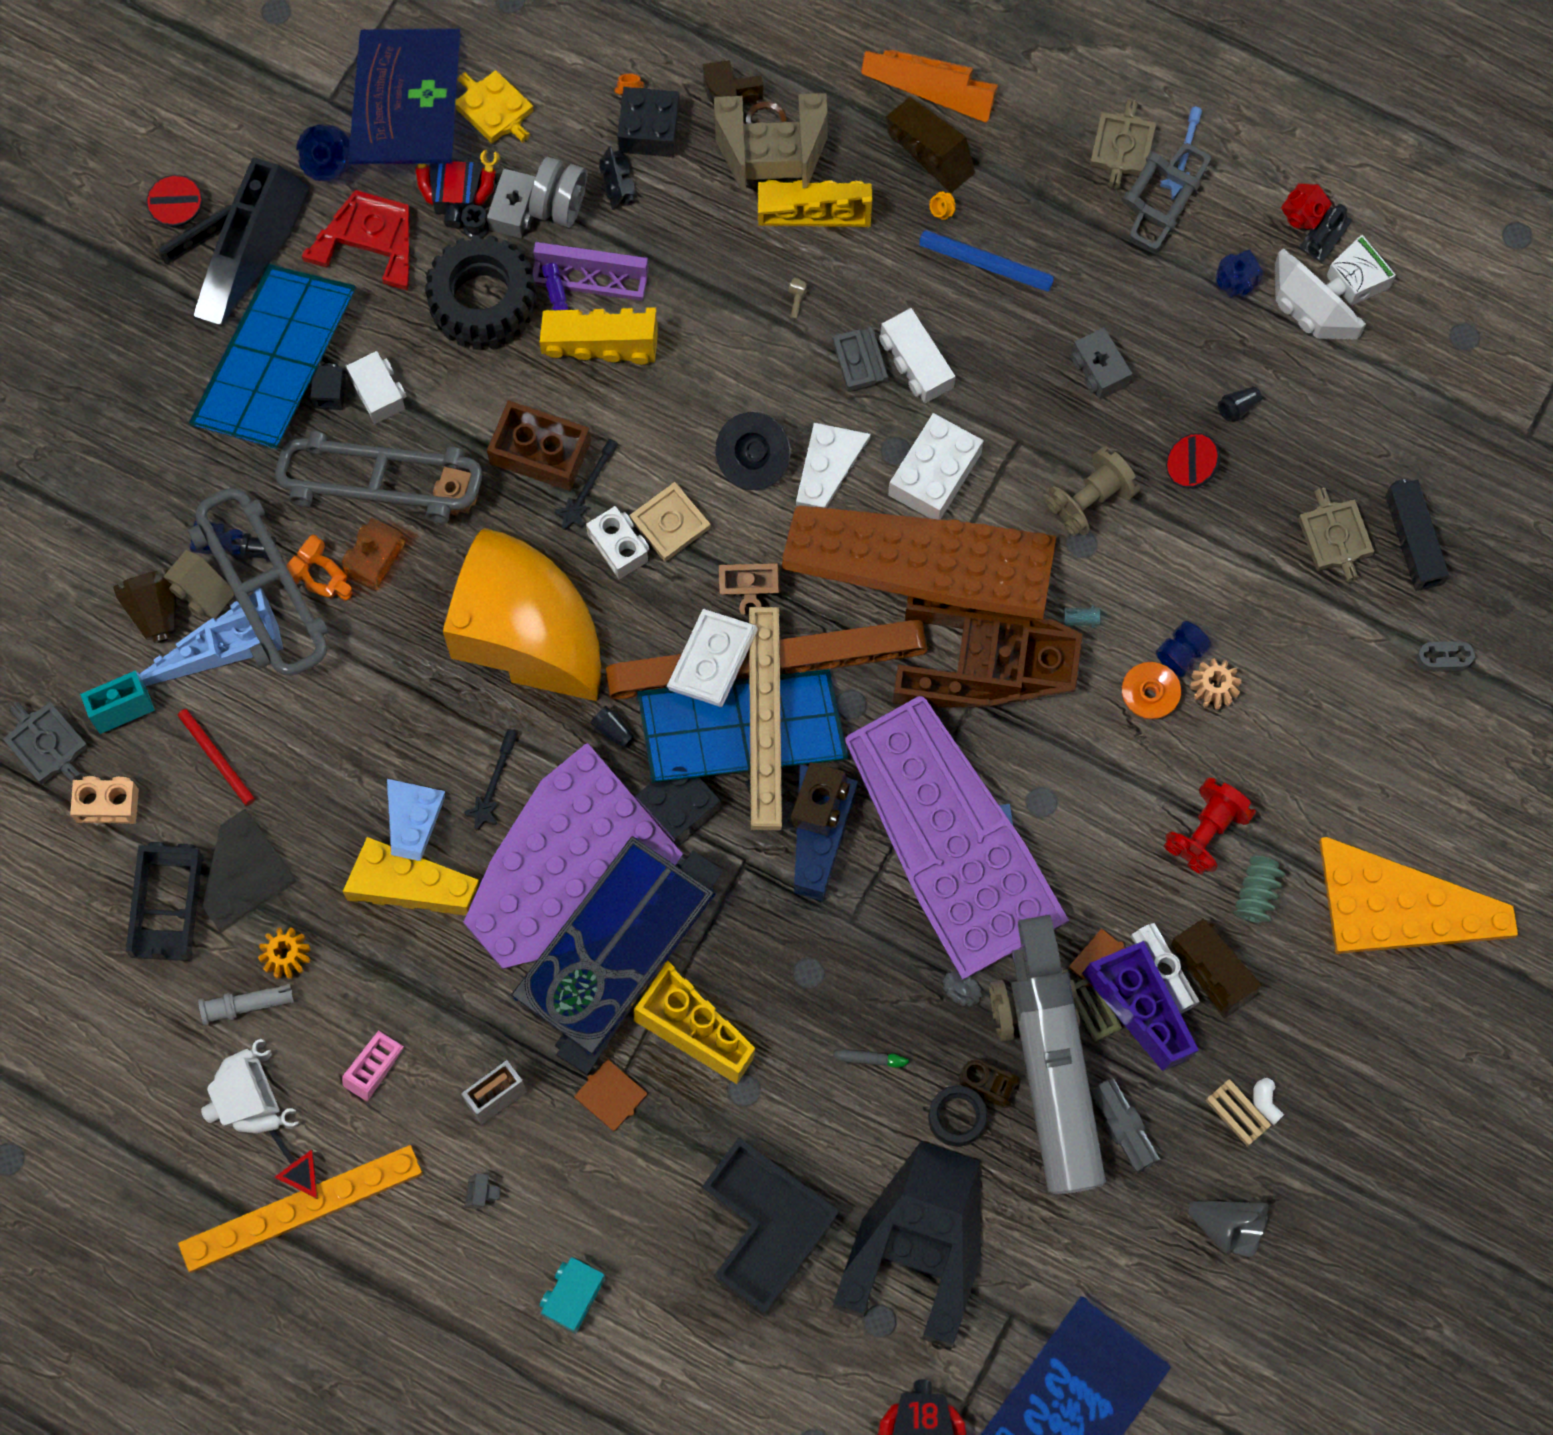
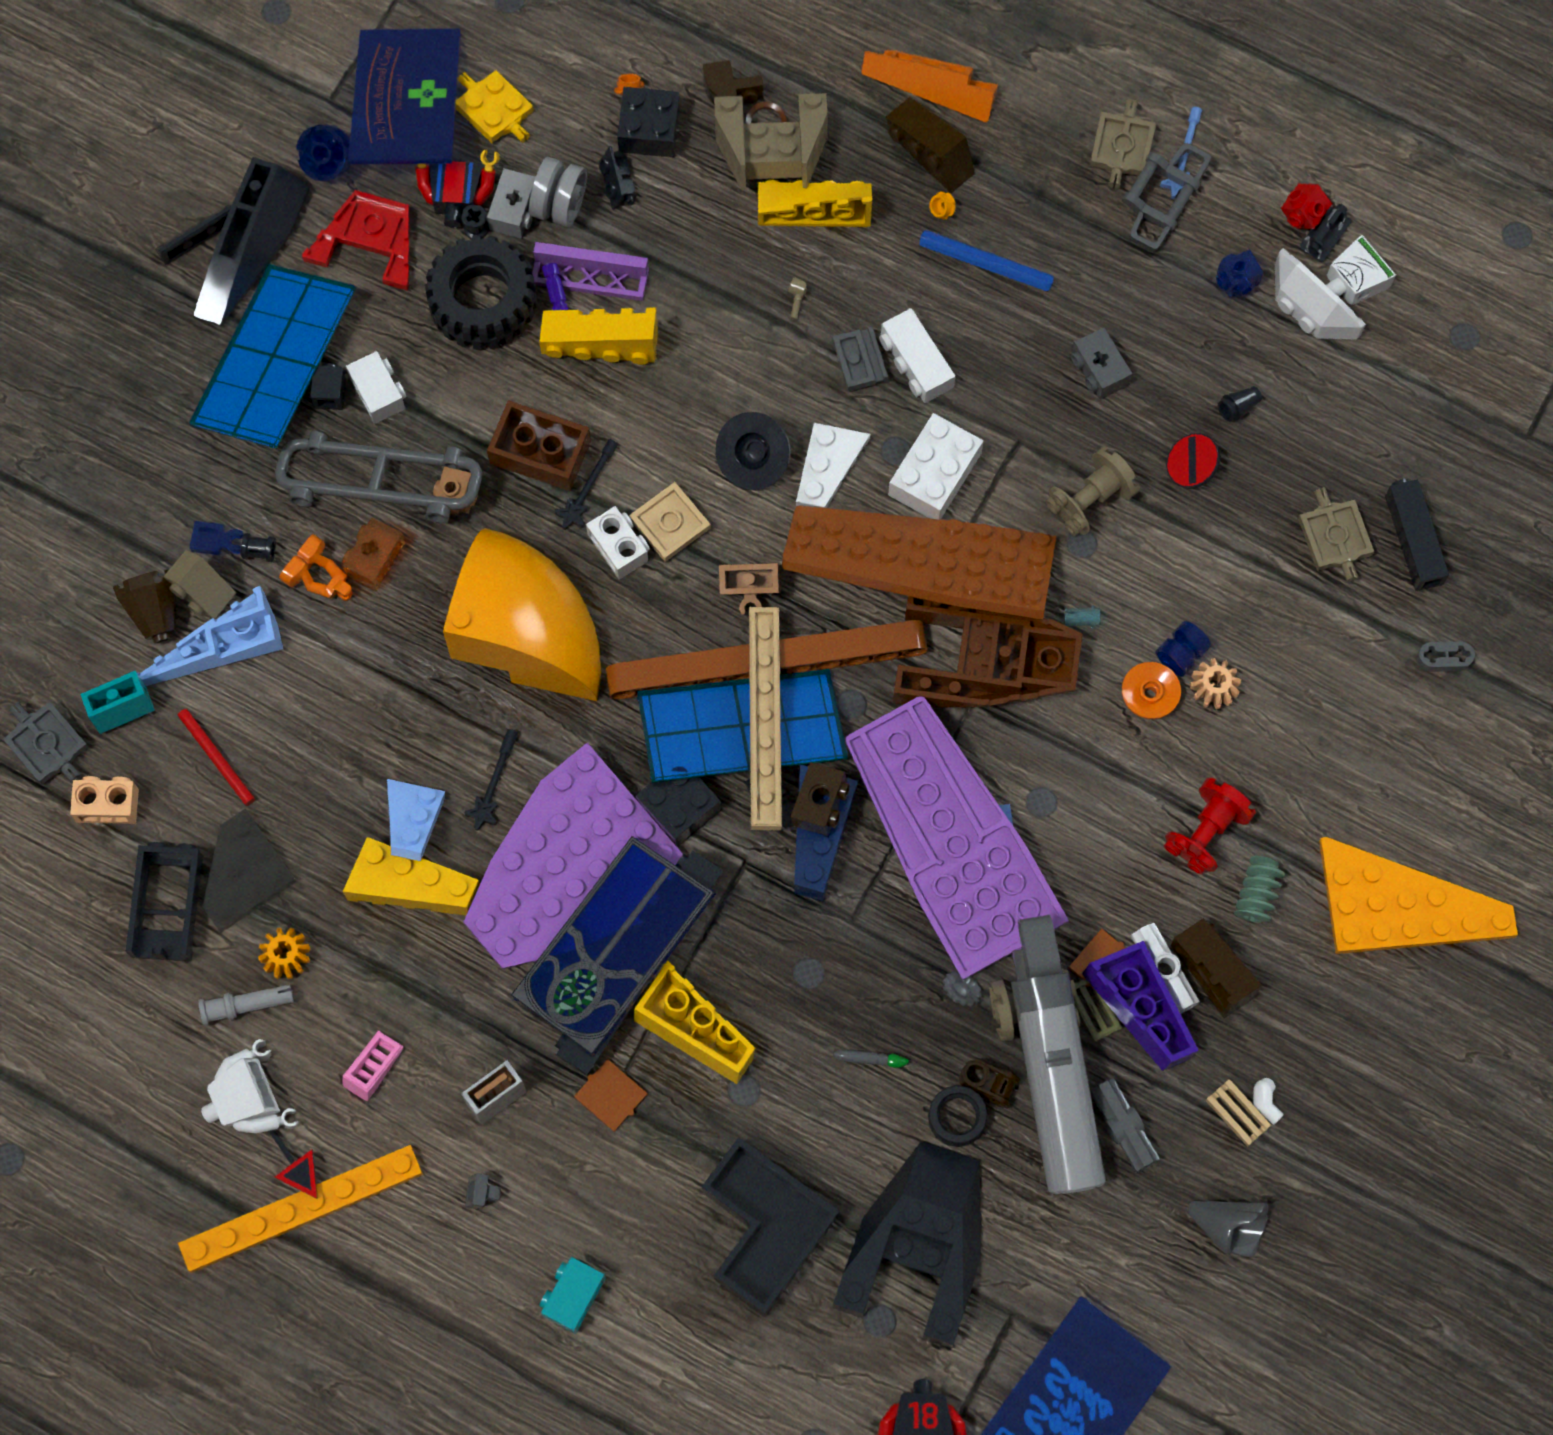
red piece [146,174,203,227] -> none
dark grey bar [187,488,328,676] -> none
black cone [590,706,635,748] -> none
white tile [667,609,758,707] -> none

